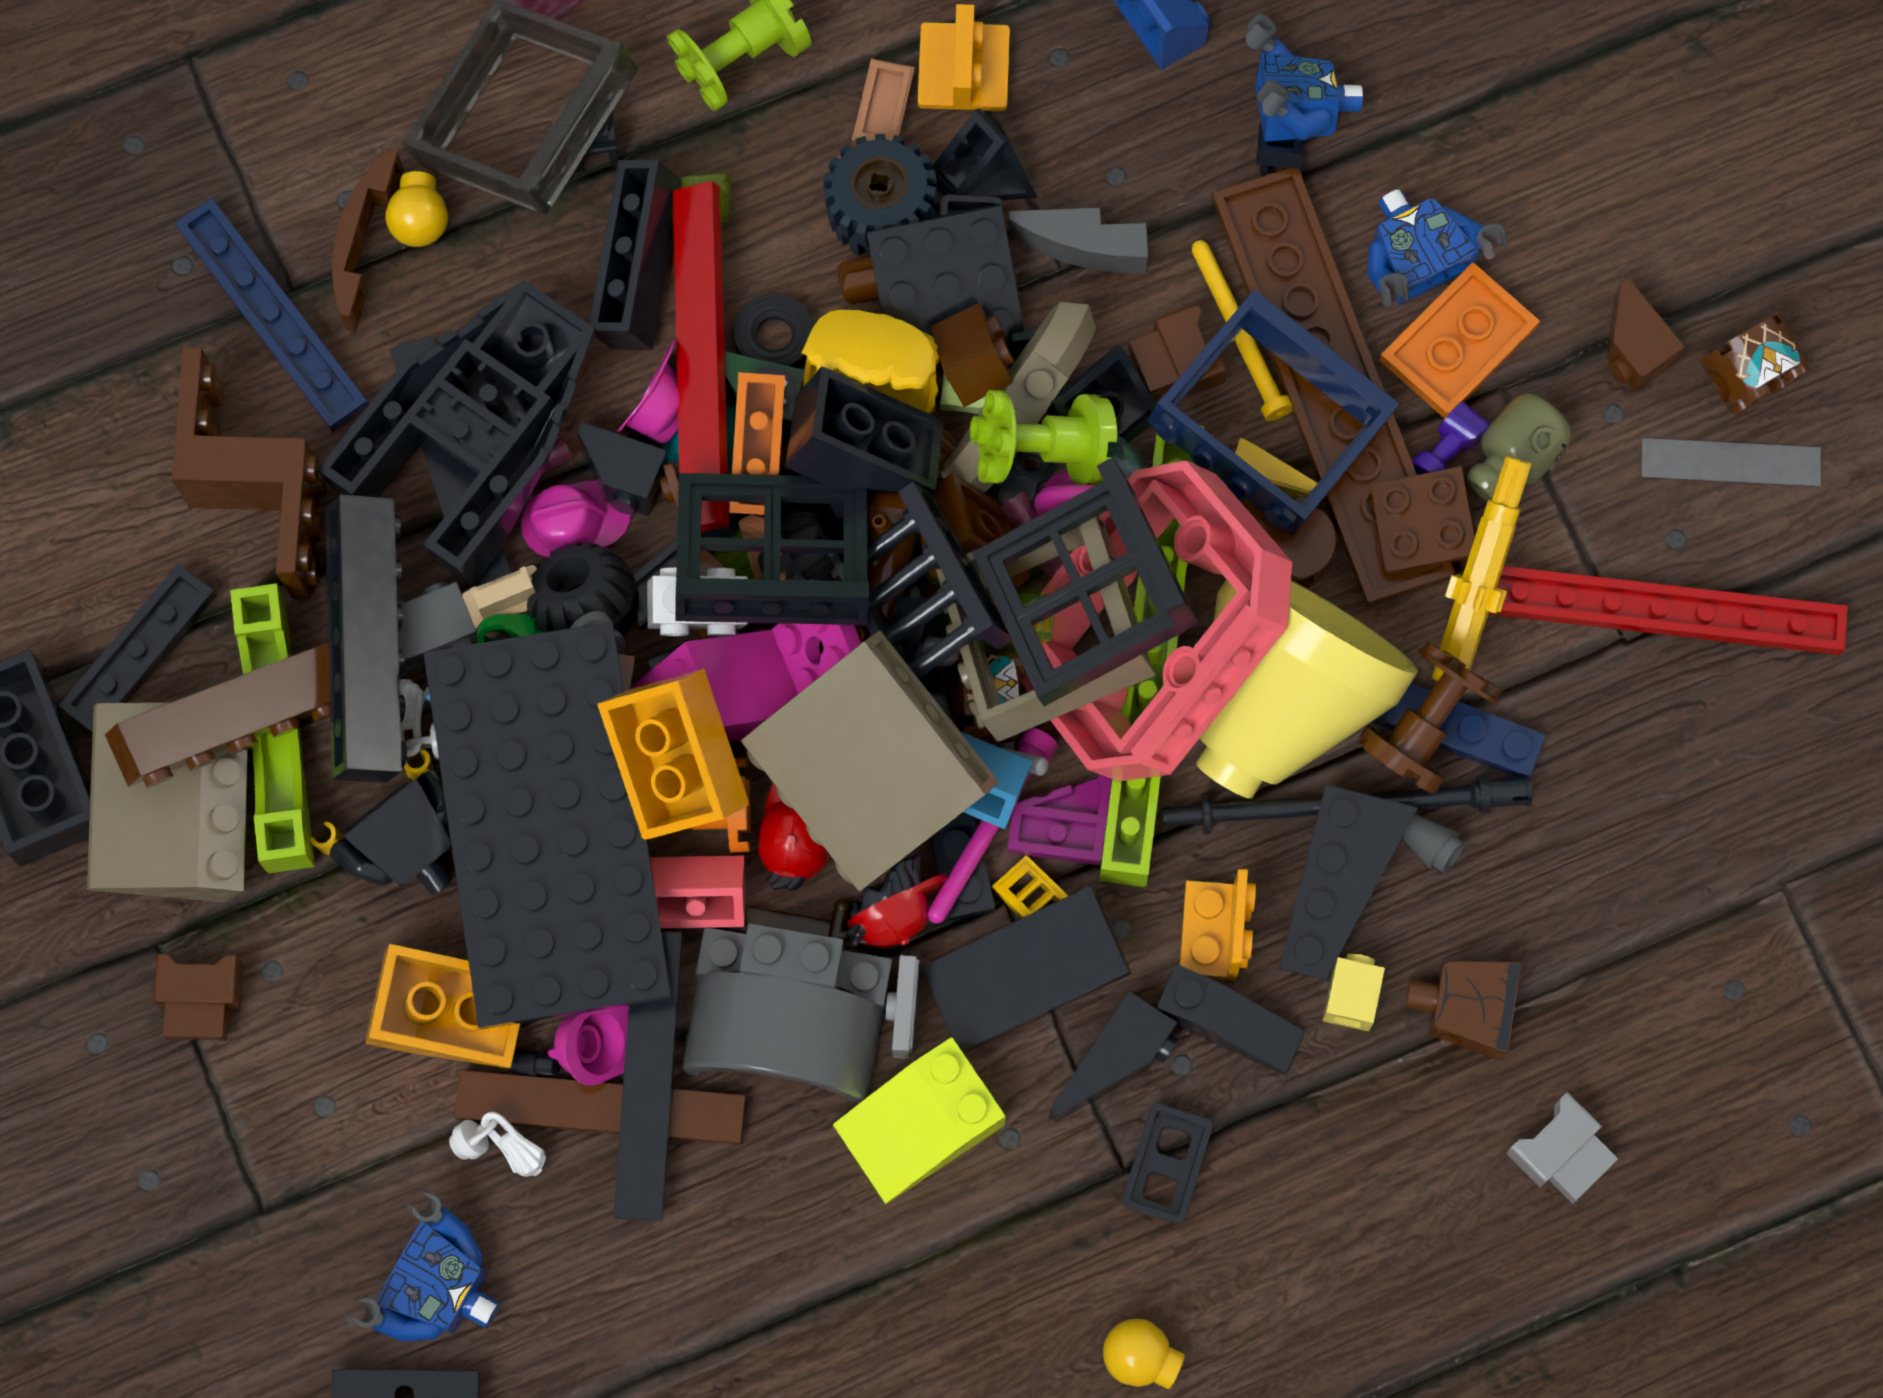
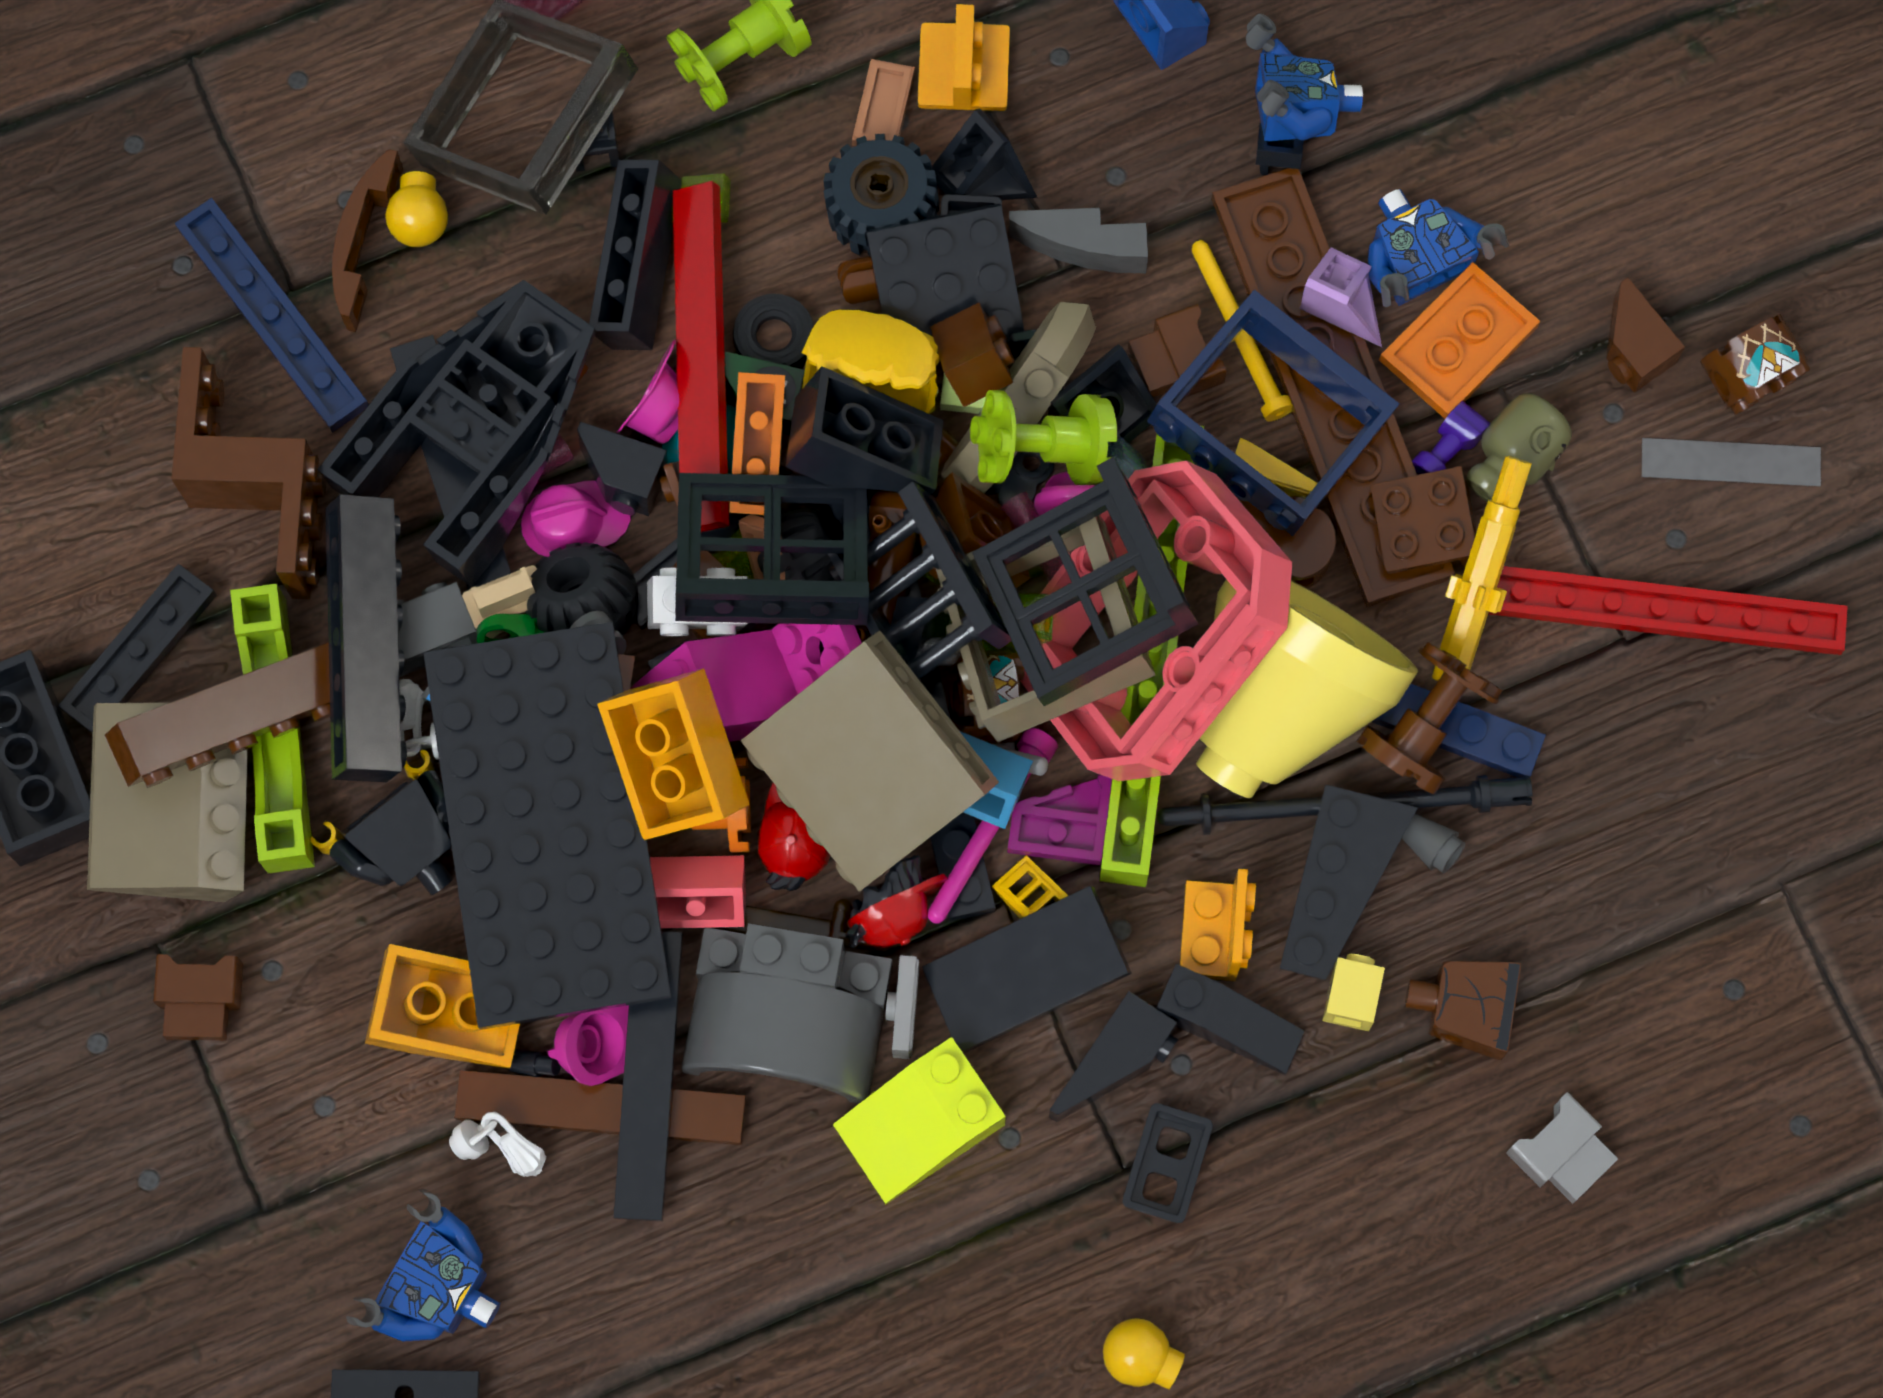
none -> lavender slope [1300,248,1382,347]

